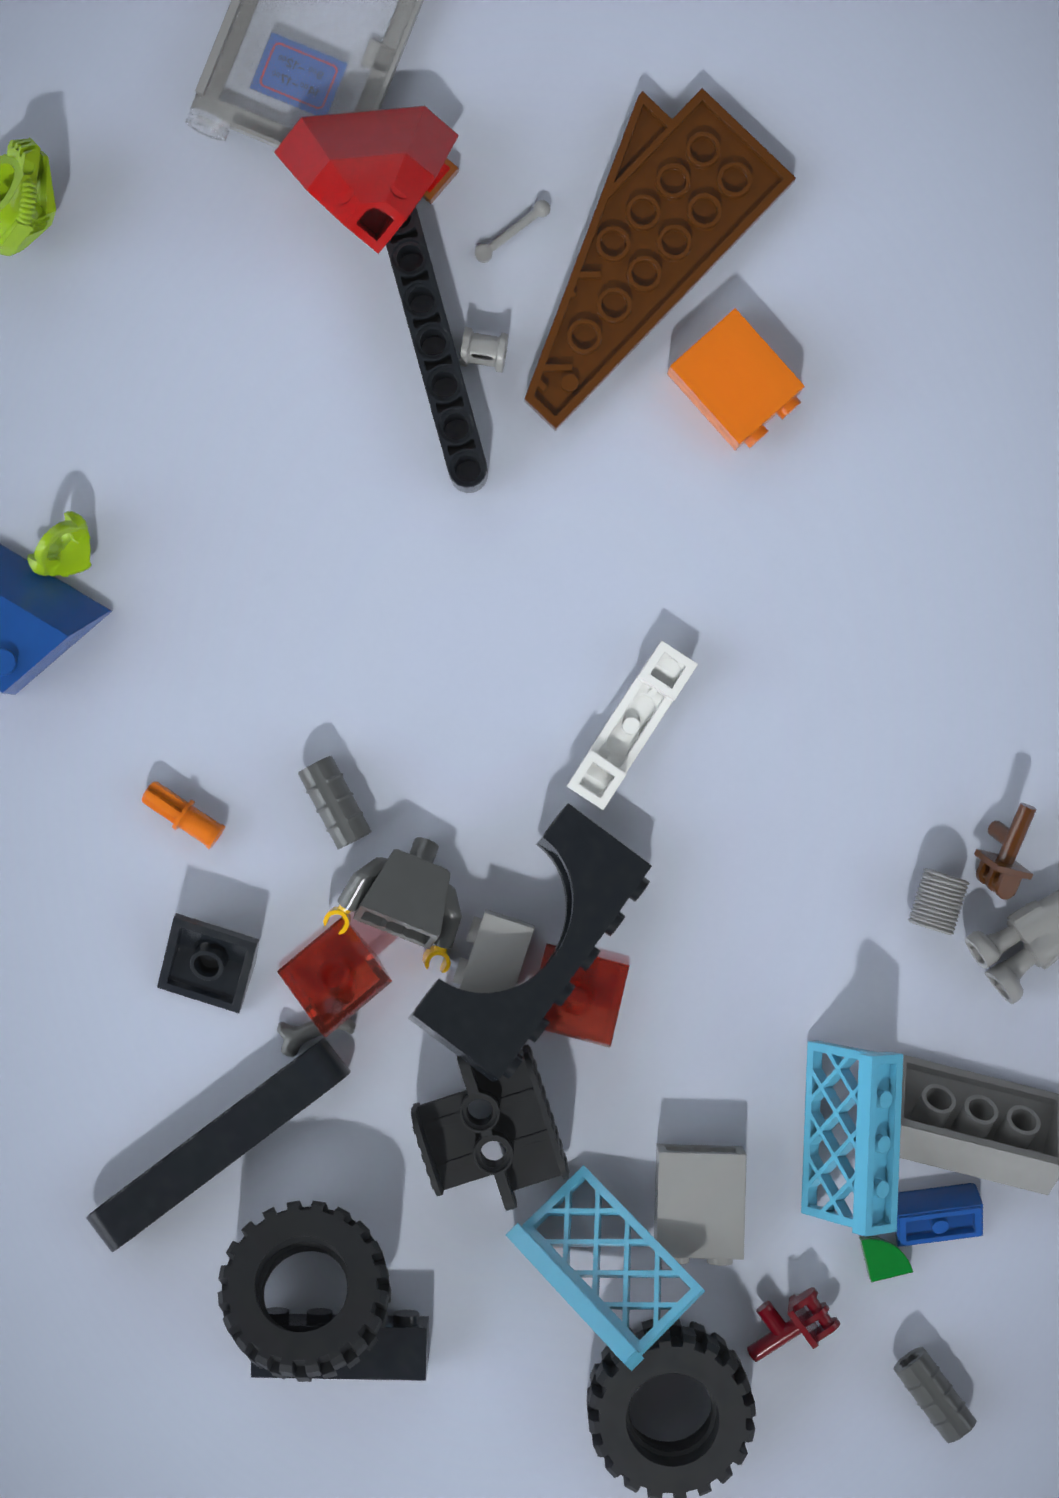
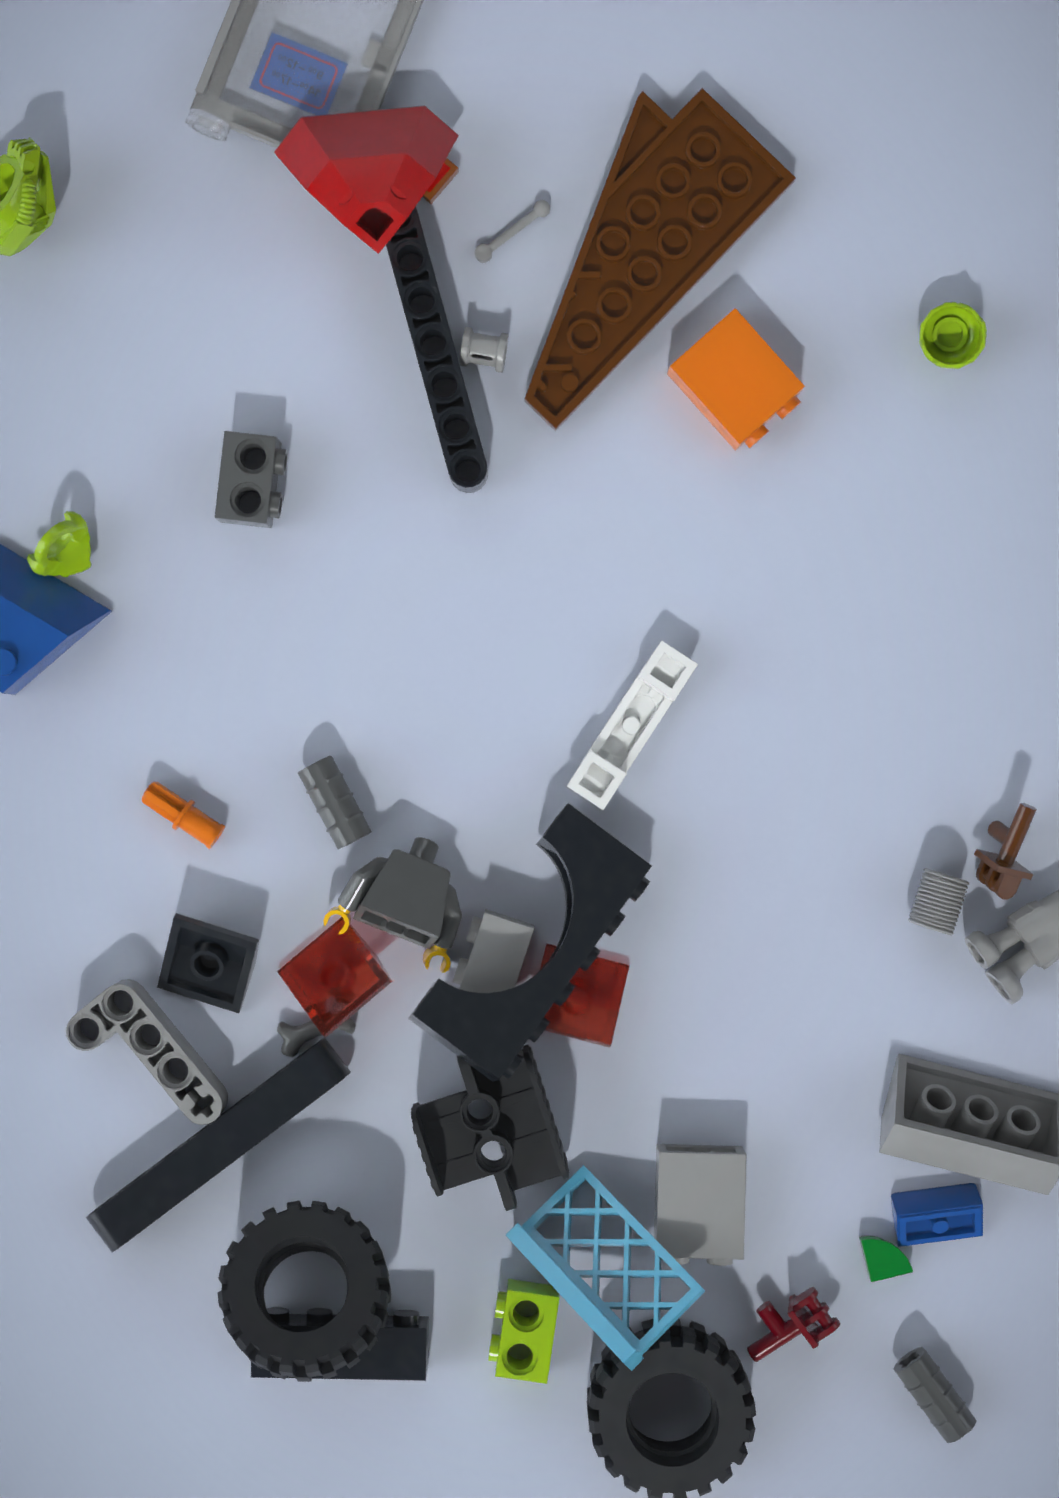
medium azure fence [801,1040,903,1237] -> none
none -> light grey beam [66,979,228,1125]
none -> dark grey brick [214,431,287,528]
none -> lime brick [488,1279,560,1384]
none -> lime hair [919,302,987,369]

